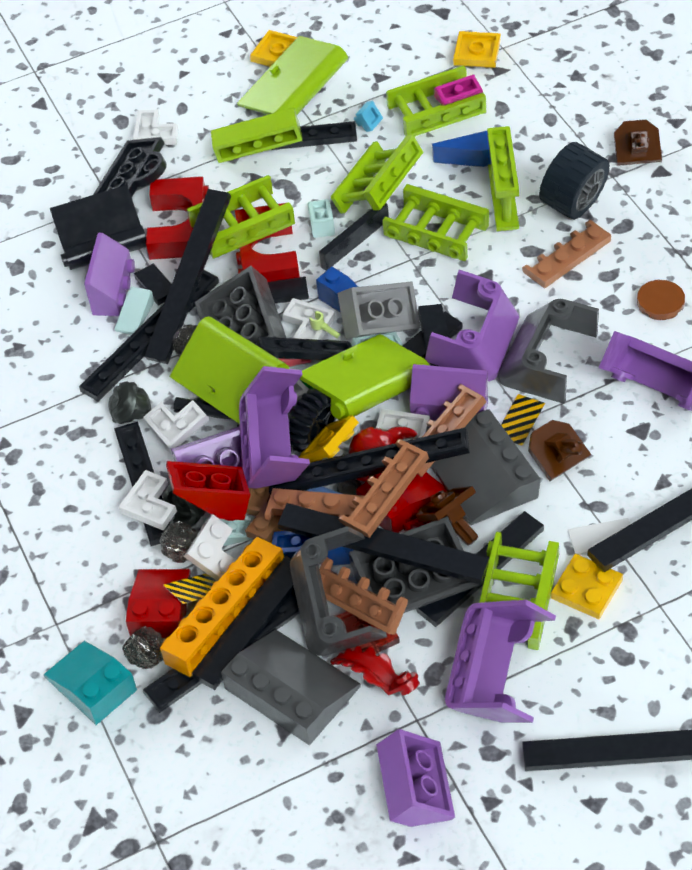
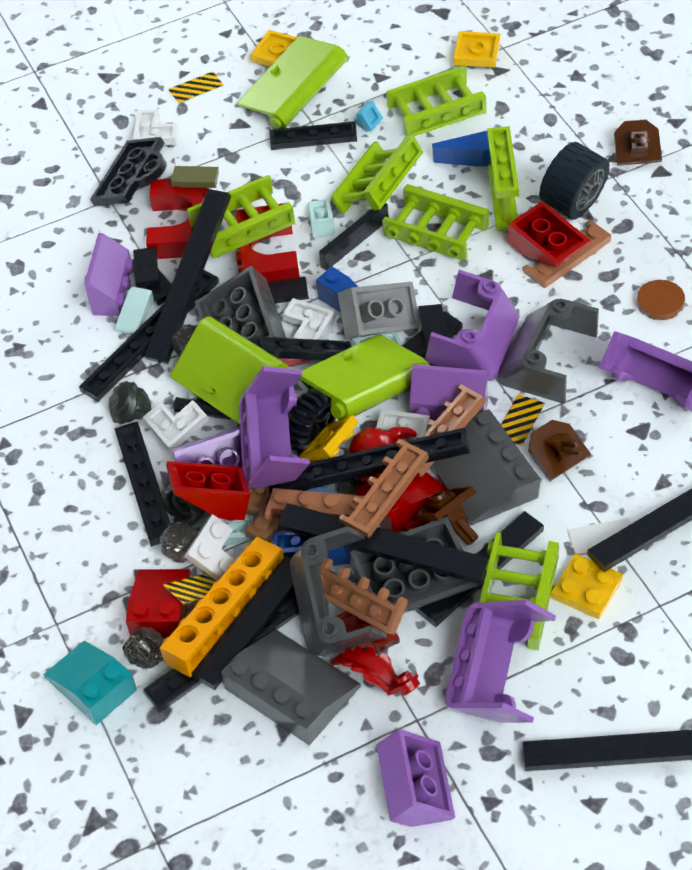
black door [49,185,147,270] -> none
white plate [119,470,177,531] -> none
lime brick [210,108,303,163] -> none
yellowish green hand [309,311,340,339] -> none
dark pink slope [434,74,483,106] -> none
none -> black tile [133,247,160,288]
none -> sticker [168,71,223,104]
none -> olive tile [171,166,219,188]
none -> red slope [507,201,591,267]

